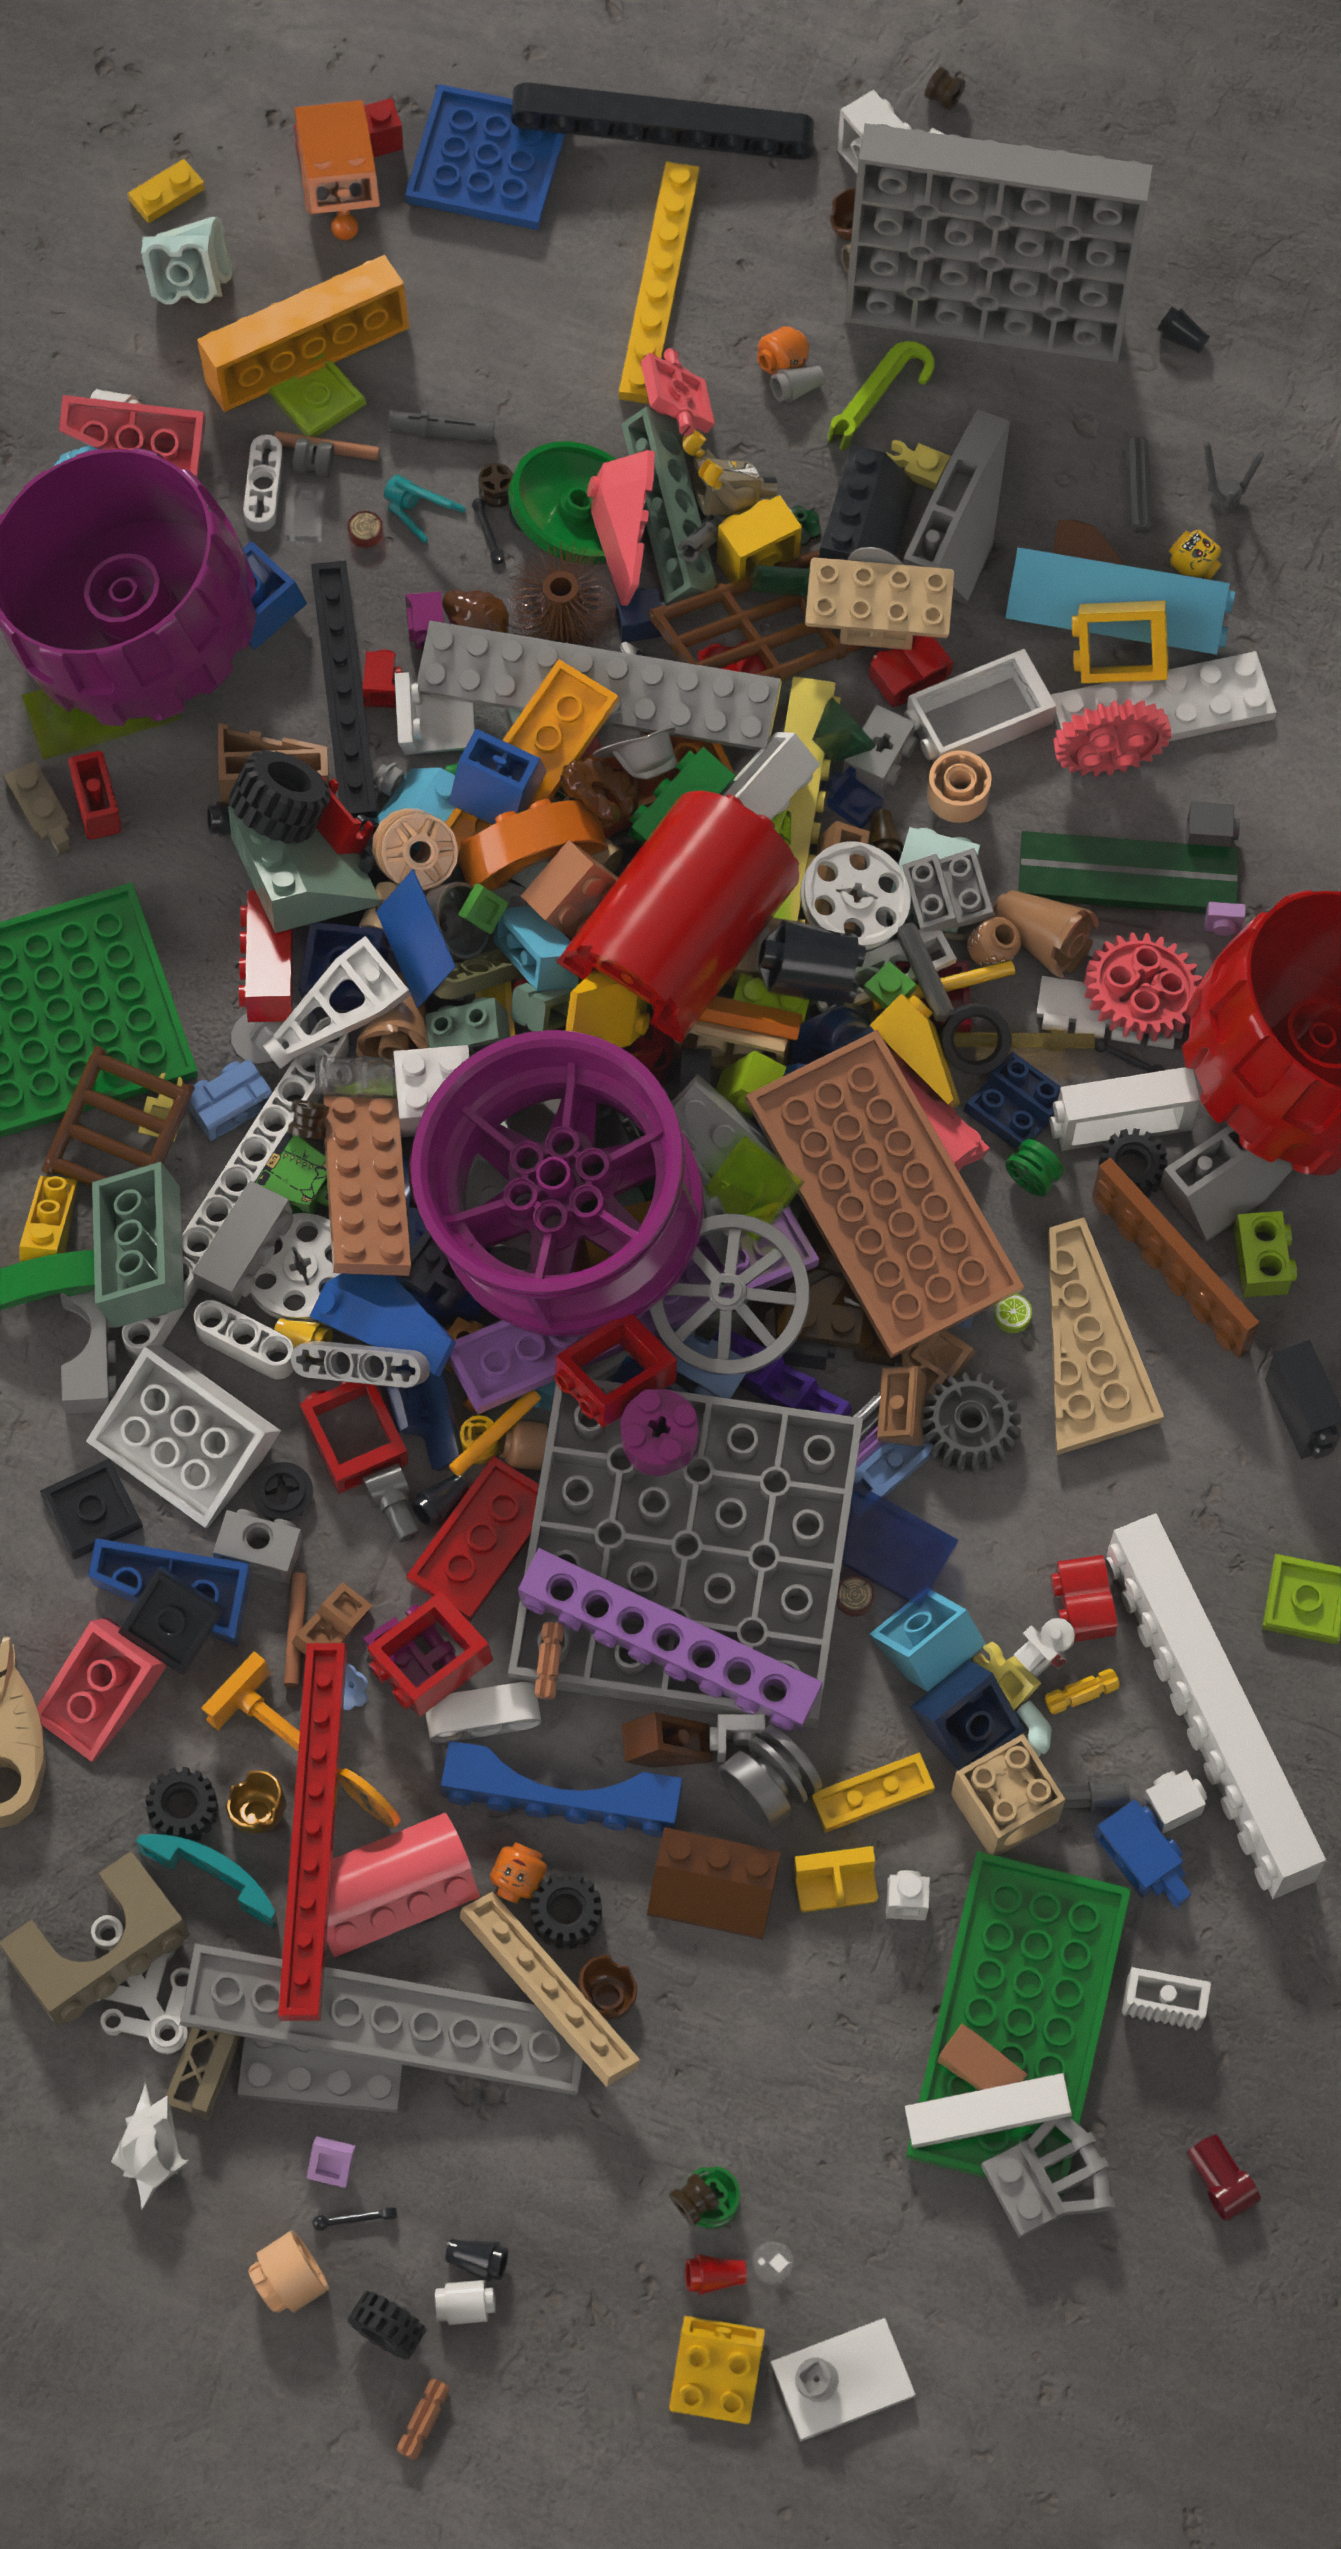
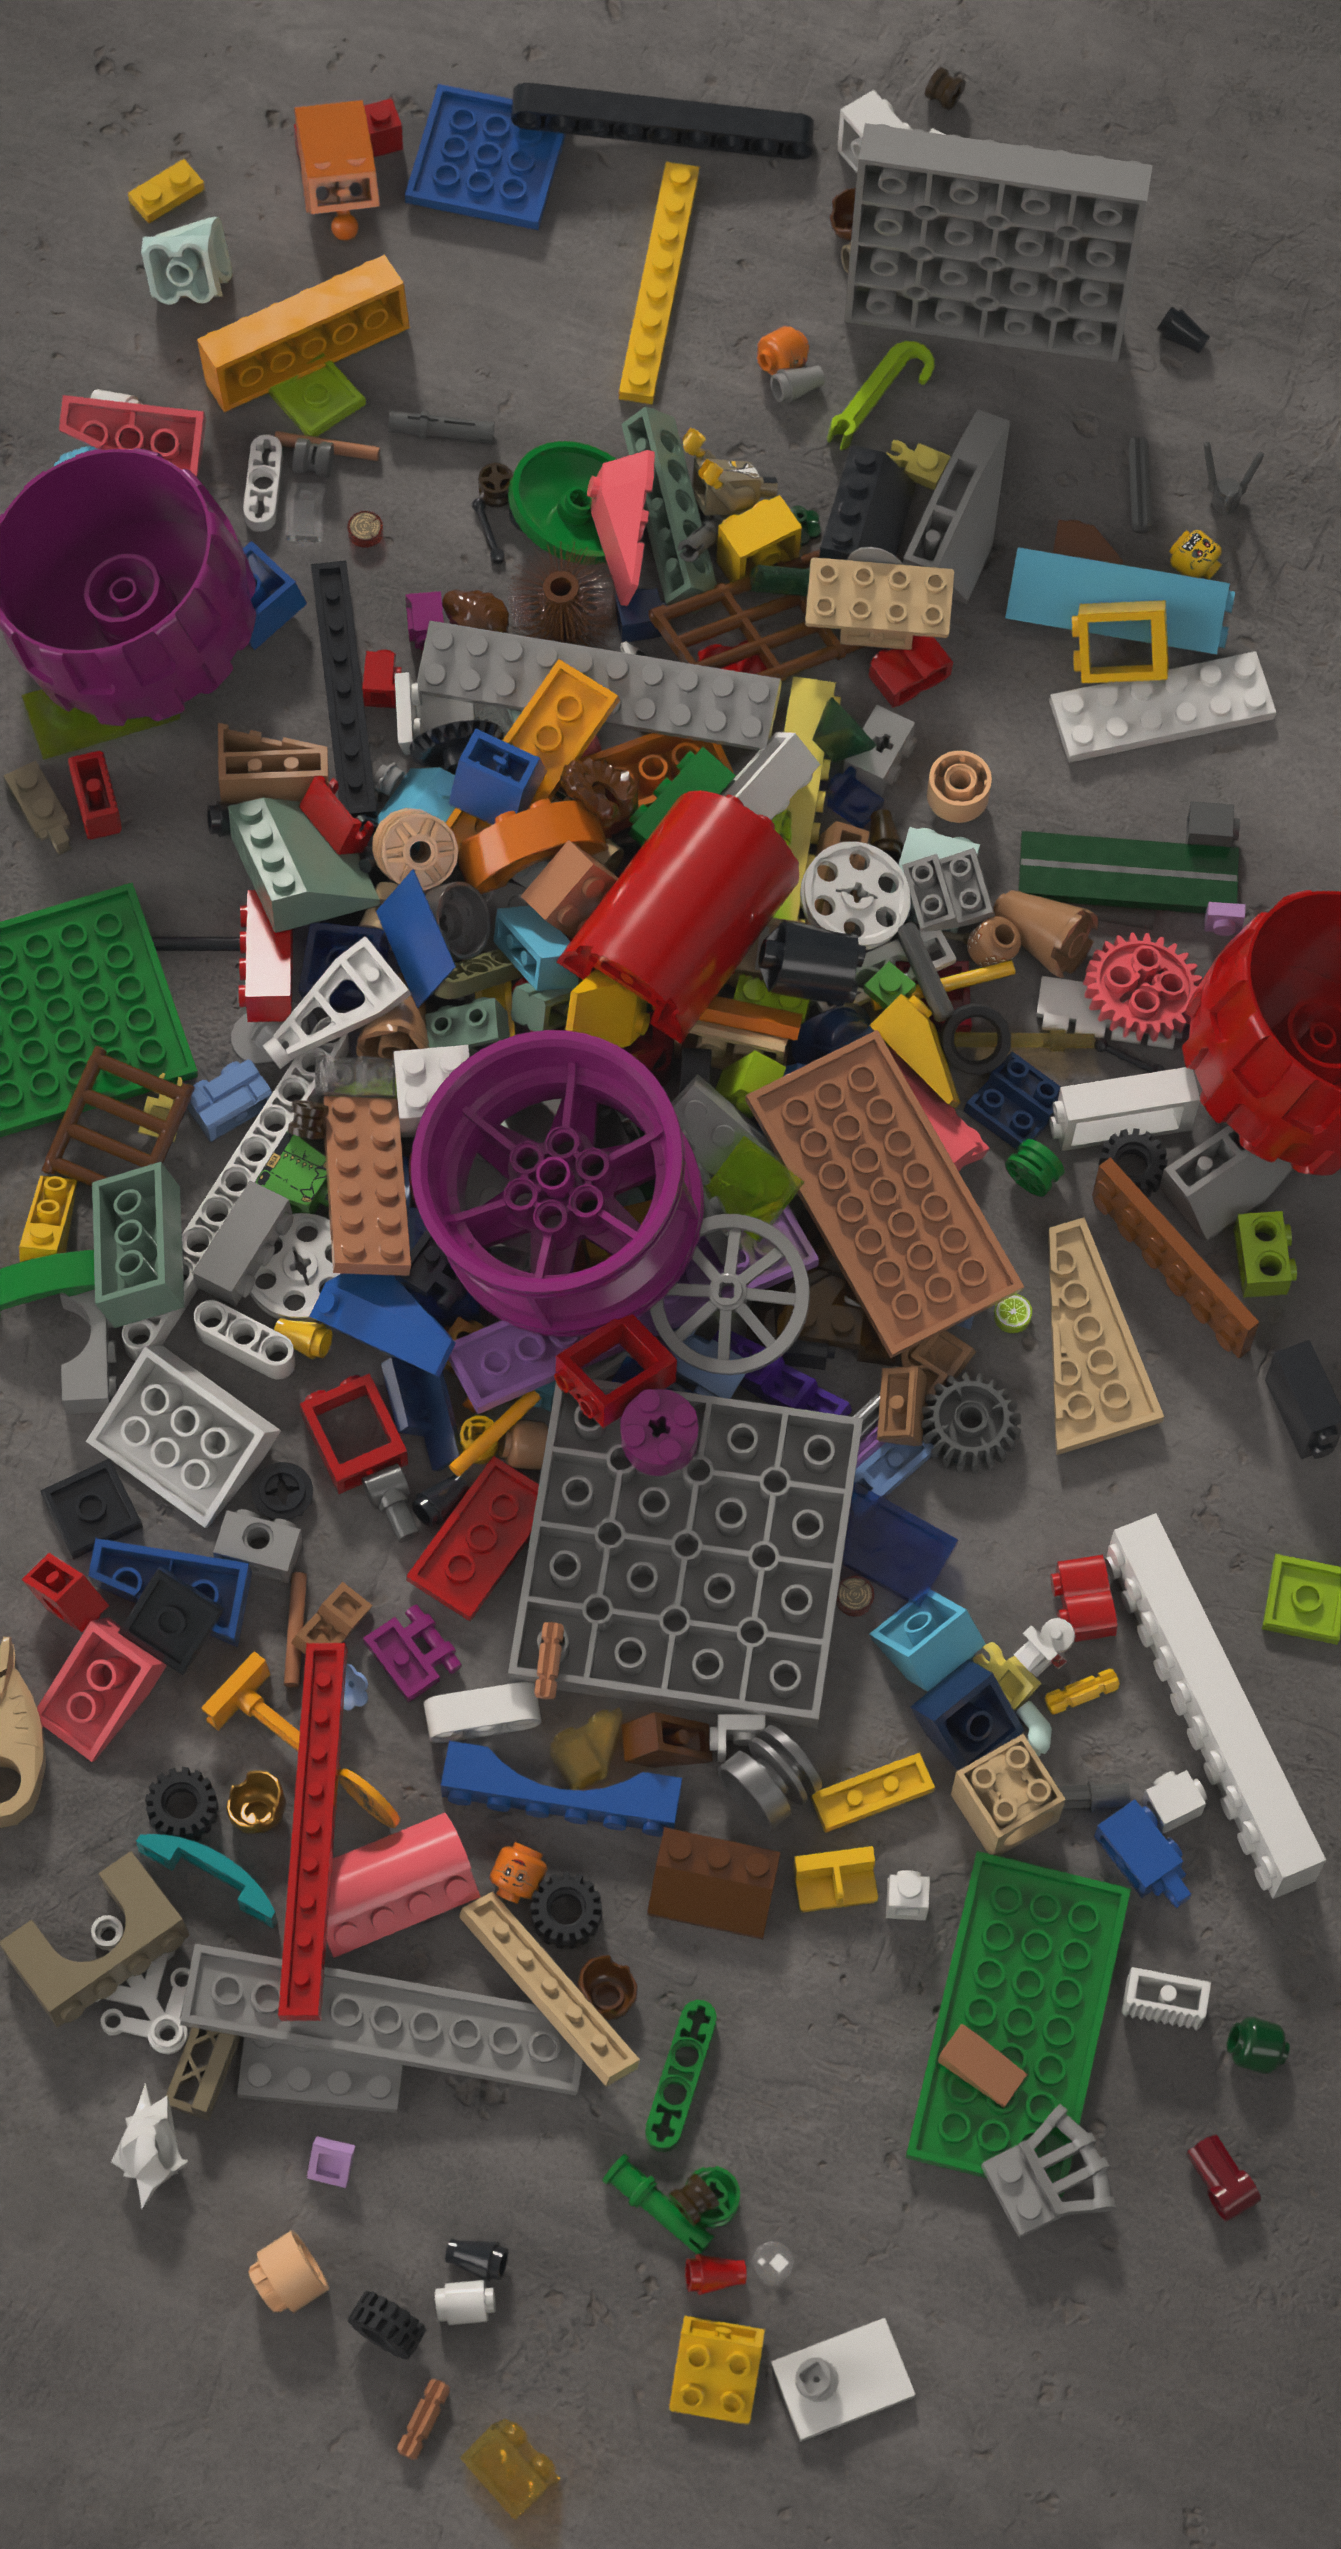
black tyre [229,750,331,843] -> none
light grey beam [291,1341,430,1388] -> none
black hinge [312,2207,397,2231] -> none
red window [367,1591,493,1717] -> none
teal plant [383,474,466,543] -> none
bright green plate [458,883,509,935] -> none
medium lavender brick [518,1548,823,1732] -> none
light grey piece [593,726,676,780] -> none
coral plate [641,348,715,436] -> none
window [904,649,1057,762] -> none
white tile [905,2073,1072,2148] -> none
coral gear [1053,699,1172,777] -> none
none -> red brick [21,1553,109,1633]
none -> black bar [152,937,240,951]
none -> black gear [409,720,504,775]
none -> clear yellow bracket [460,2418,561,2520]
none -> clear yellow slope [550,1707,623,1791]
none -> green pin [602,2153,715,2255]
none -> green beam [645,1999,717,2153]
none -> dark green head [1227,2017,1290,2074]

